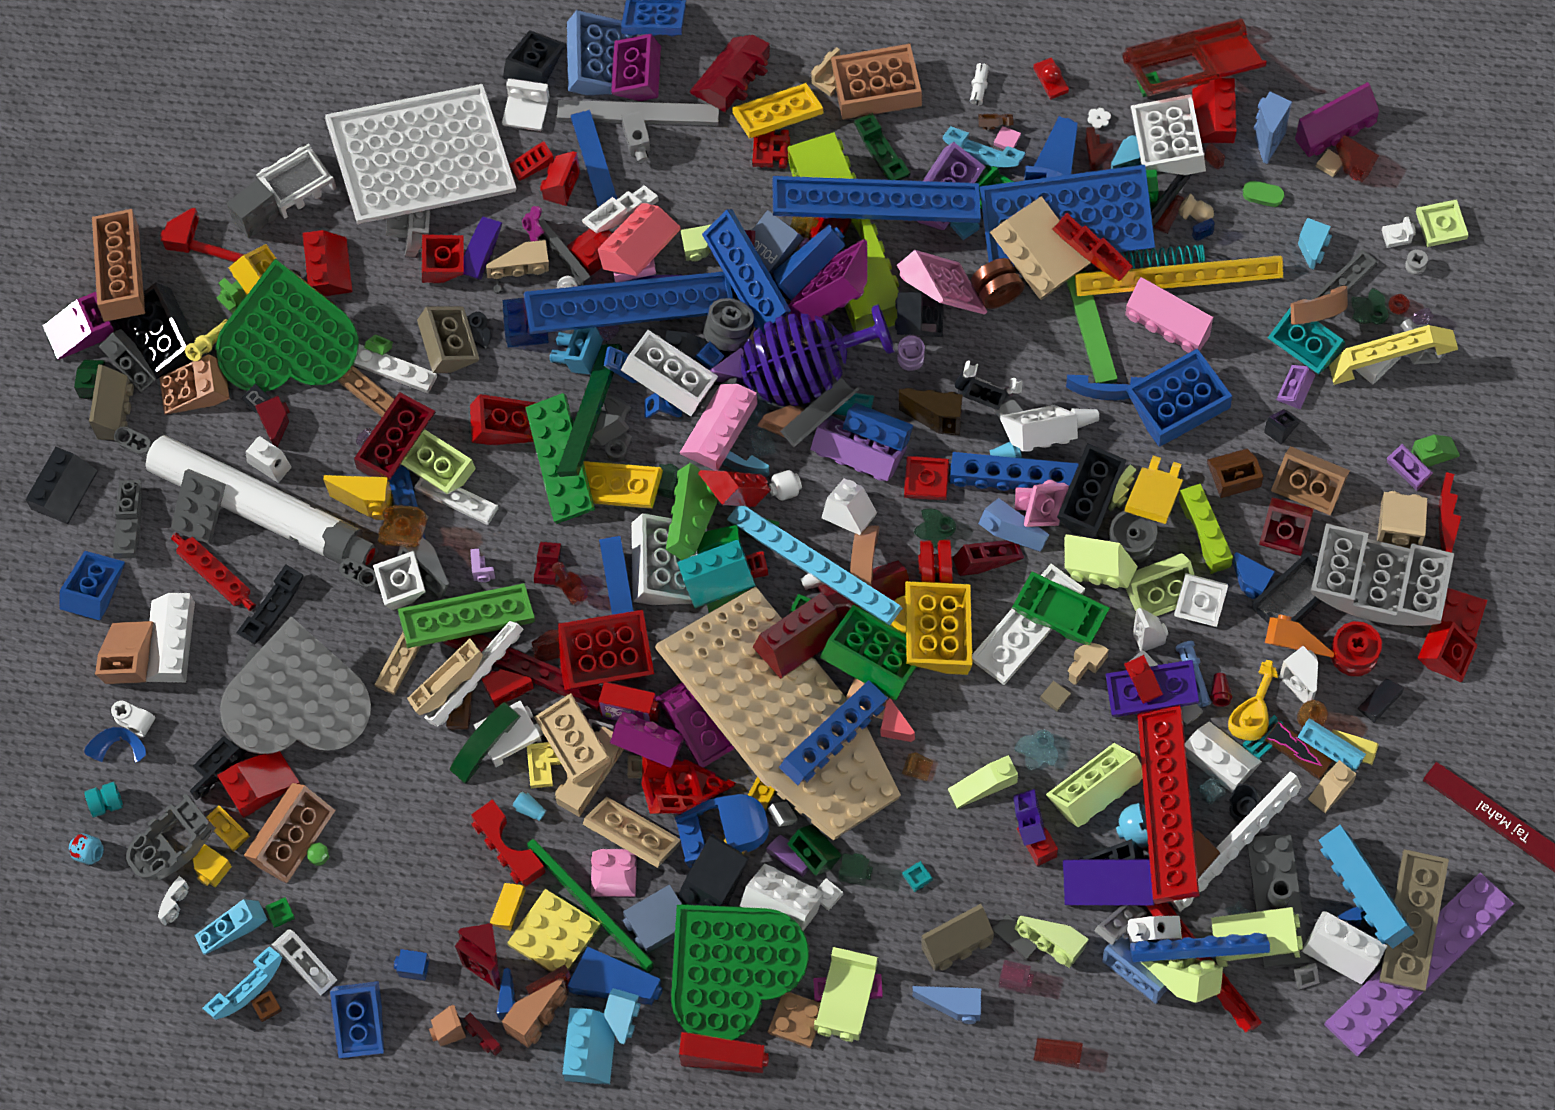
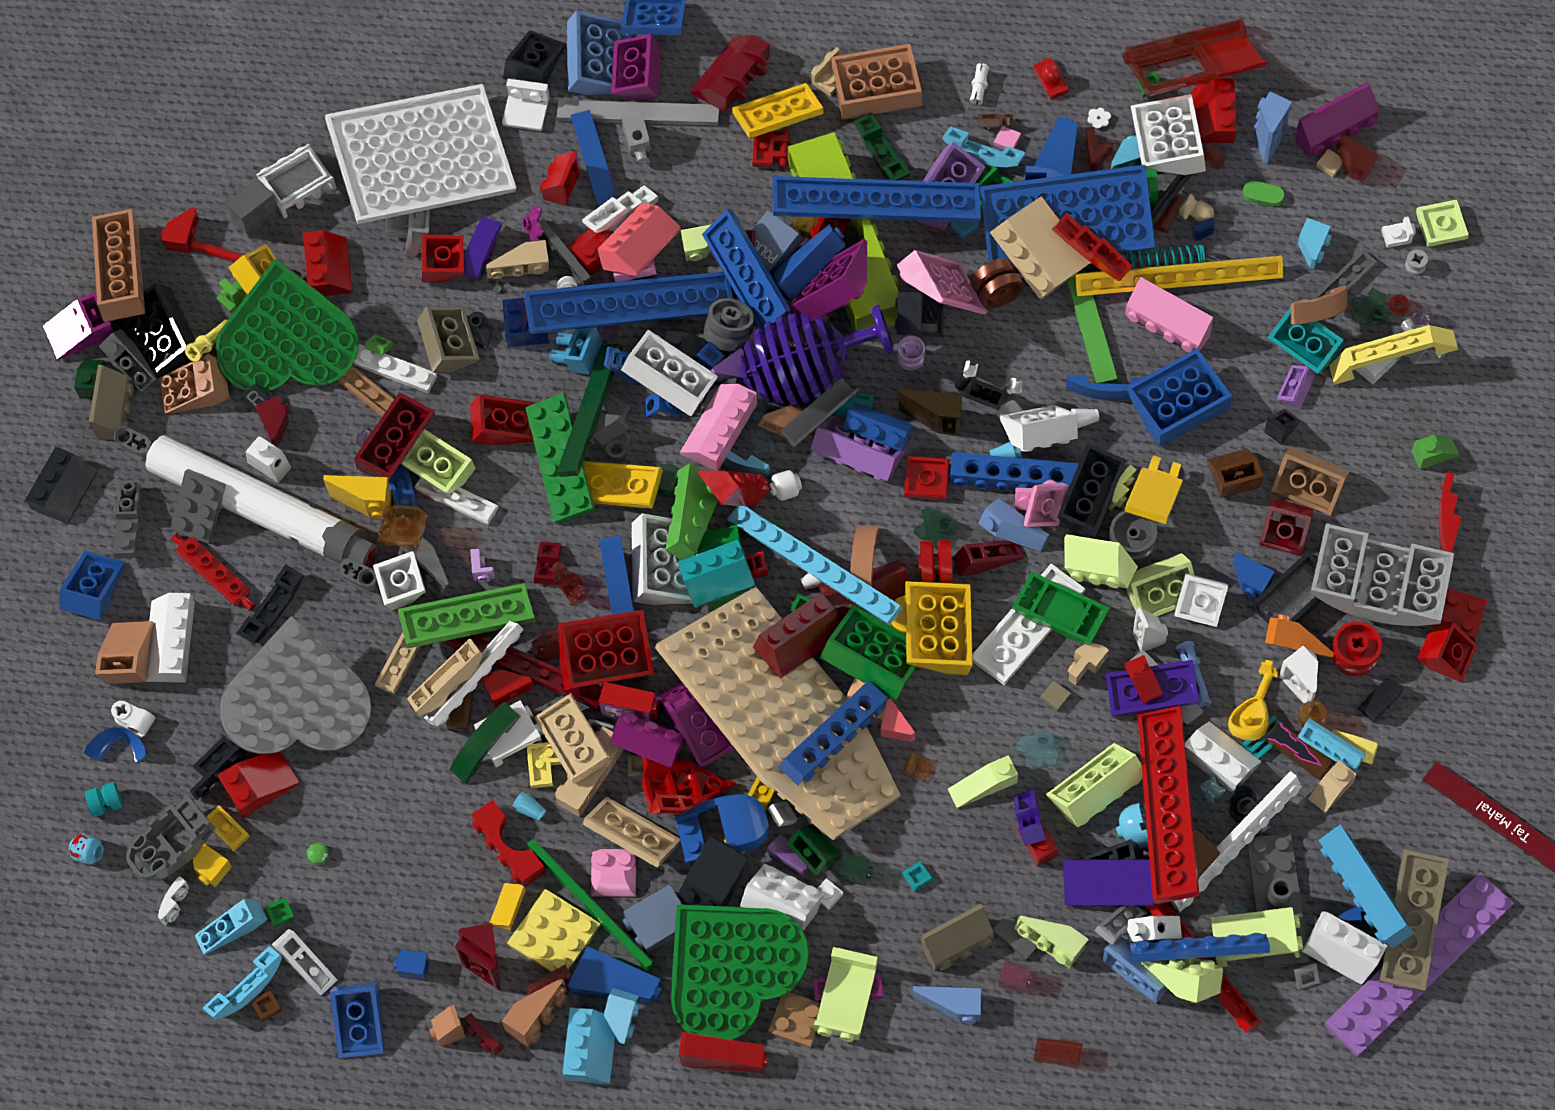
nougat slope [244,783,336,883] -> none
blue slope [497,968,515,1020] -> none
red slope [509,142,554,181] -> none
white slope [822,478,877,535] -> none
lime arch [1179,484,1233,574] -> none
dark red cone [1210,673,1232,707] -> none
tan slope [1377,491,1427,549] -> none
medium lavender slope [1387,444,1433,491] -> none

